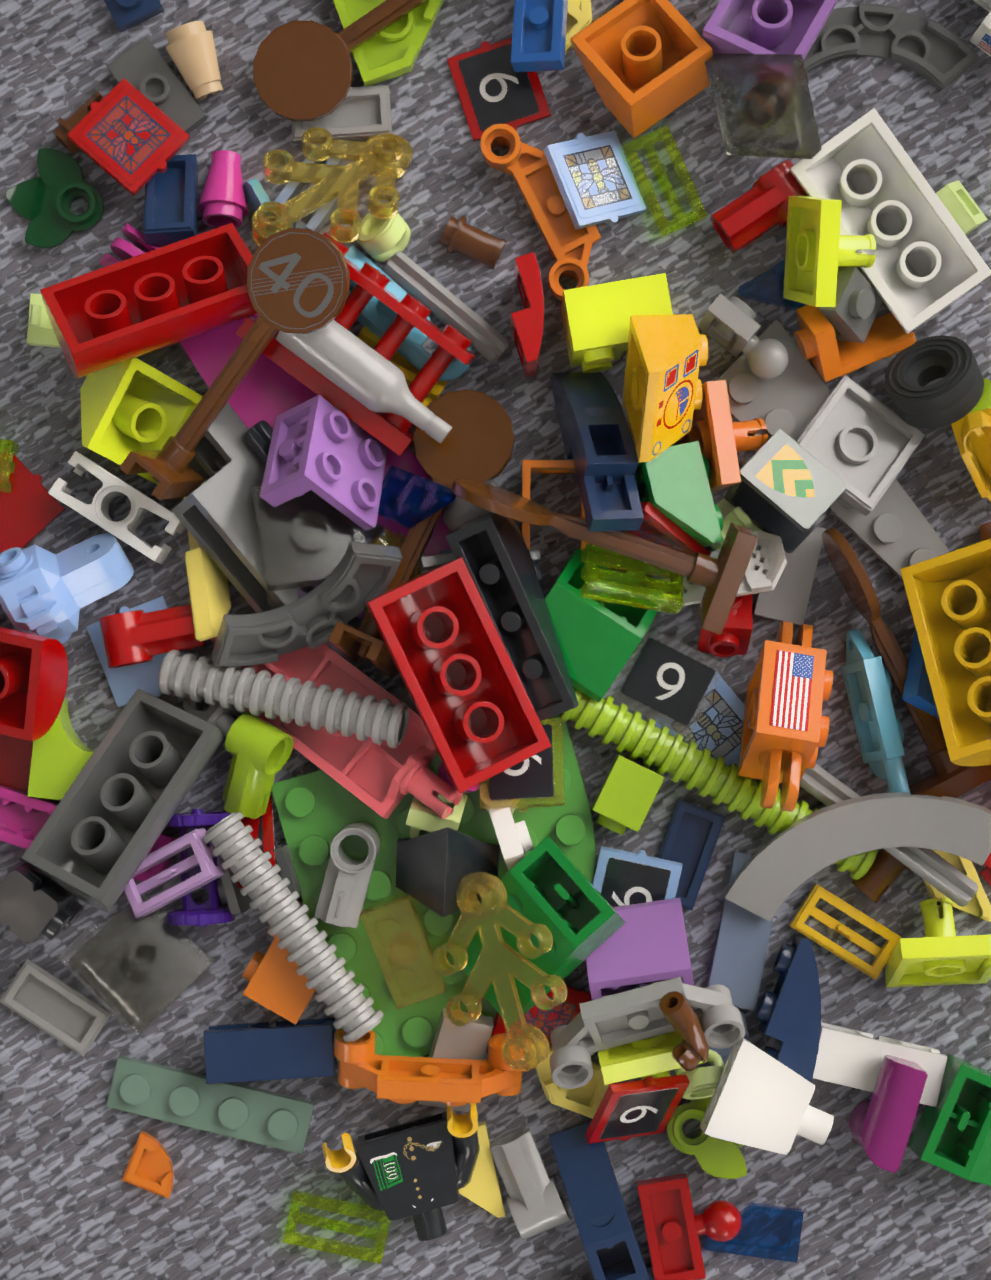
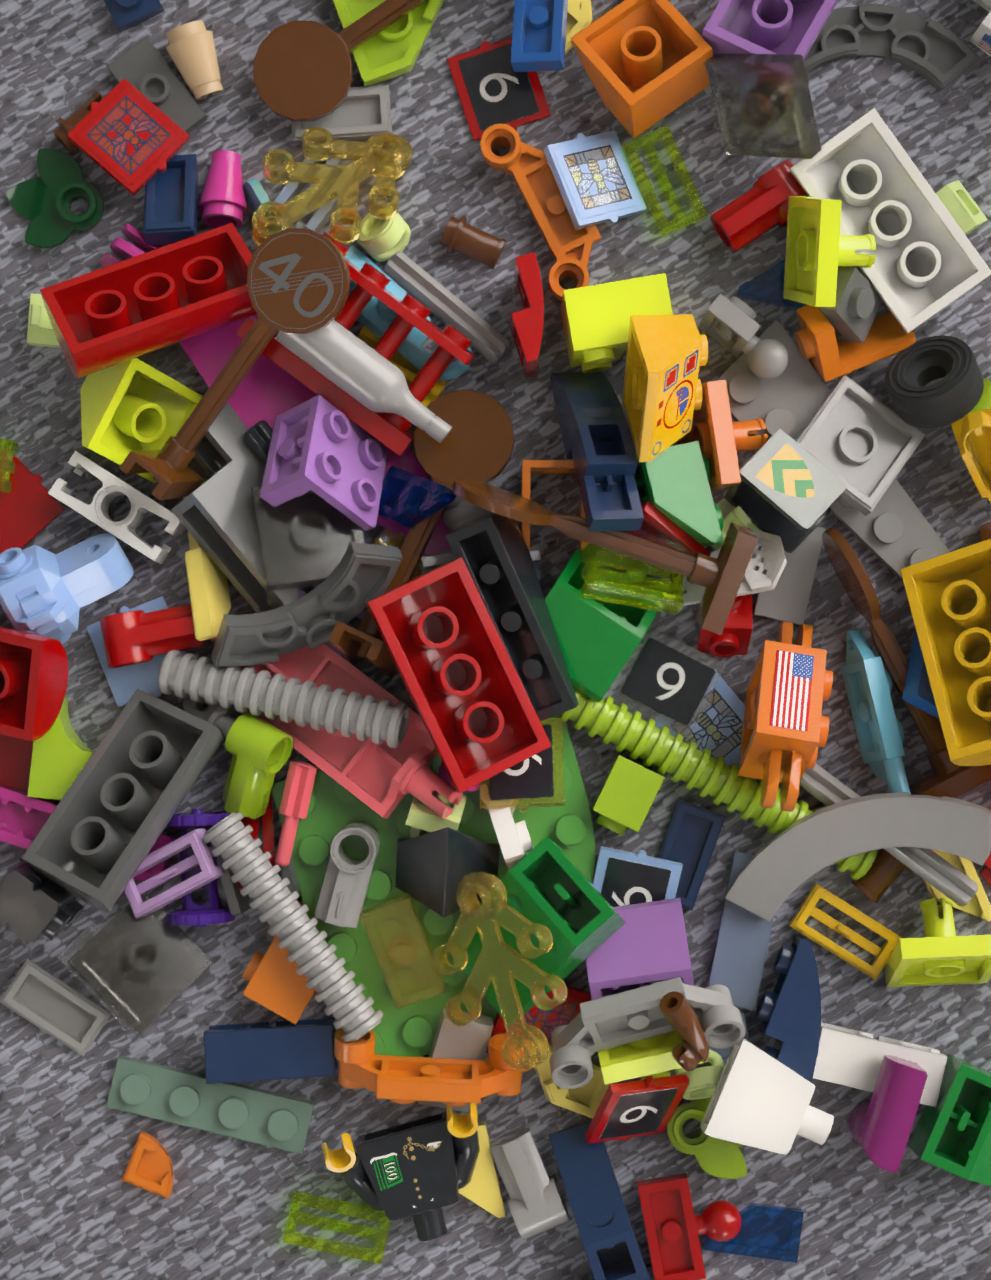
none -> coral axle [274,761,319,867]

